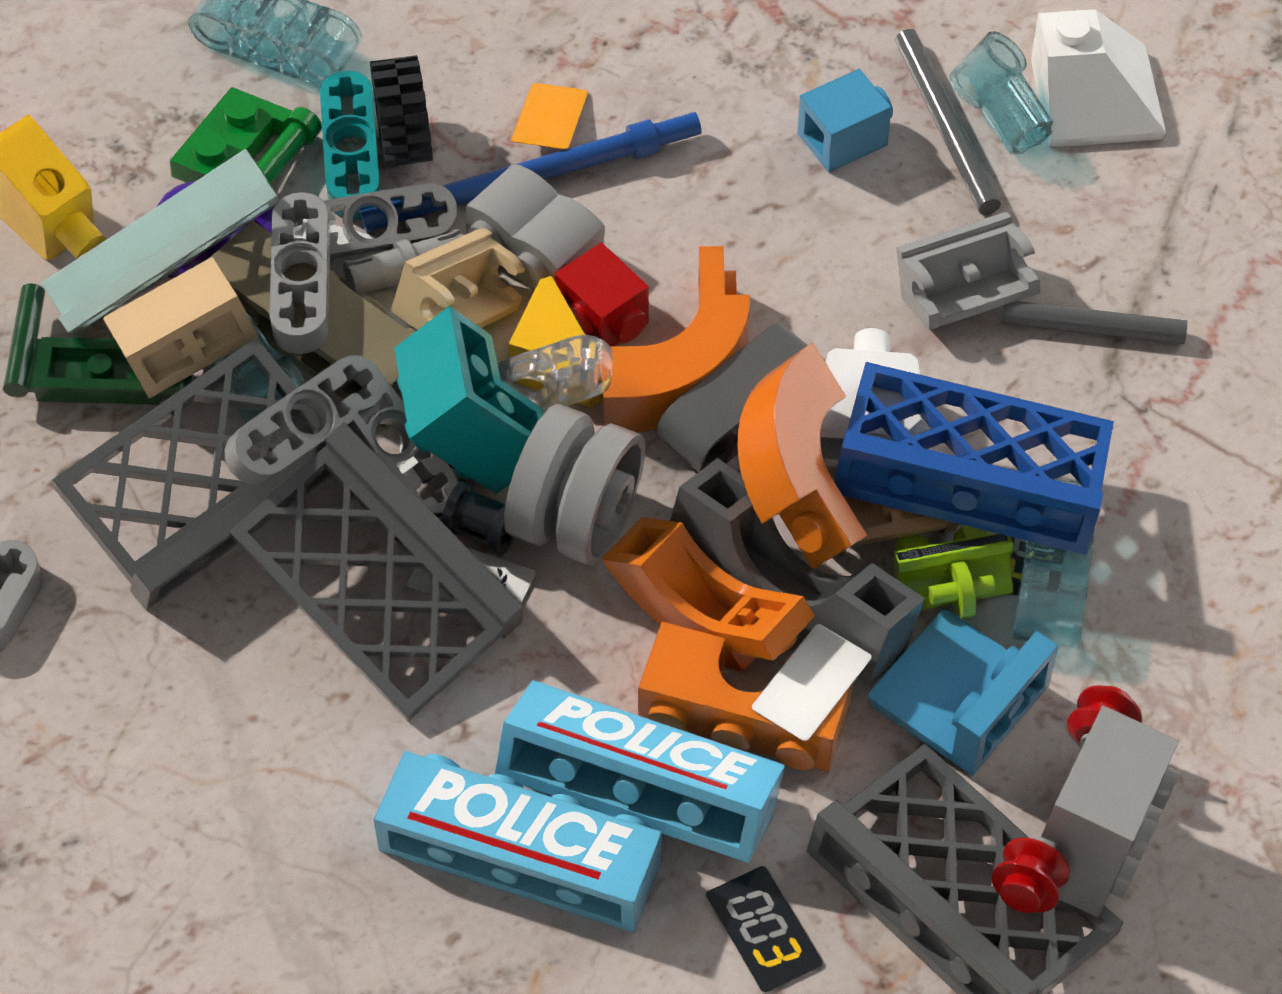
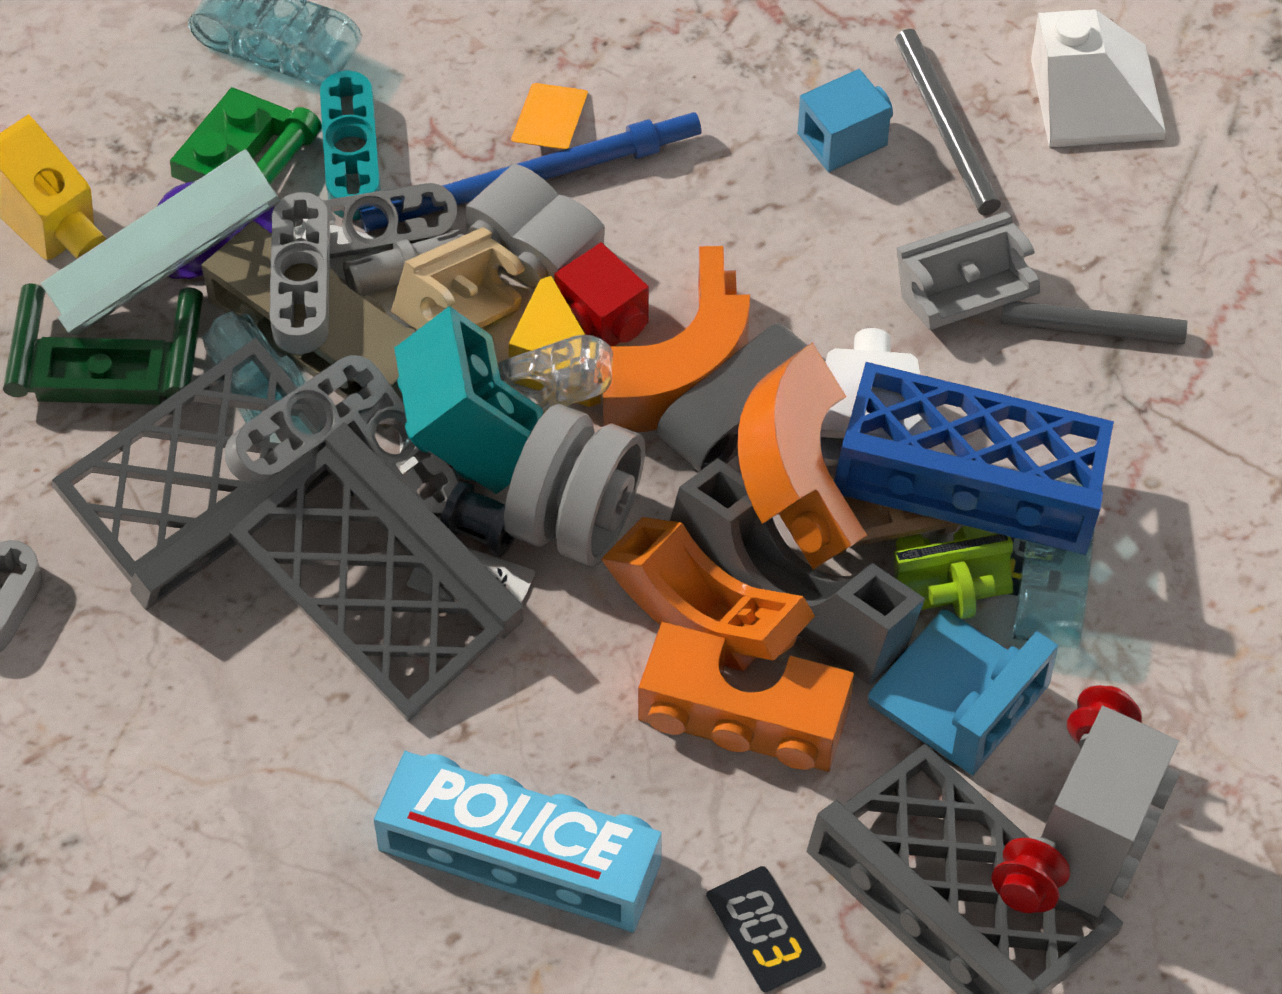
tan hinge [103,257,259,399] -> none
black tyre [370,55,433,167] -> none
medium azure brick [495,680,785,863] -> none
white sticker [752,624,871,741] -> none
clear light blue piece [950,31,1053,154] -> none

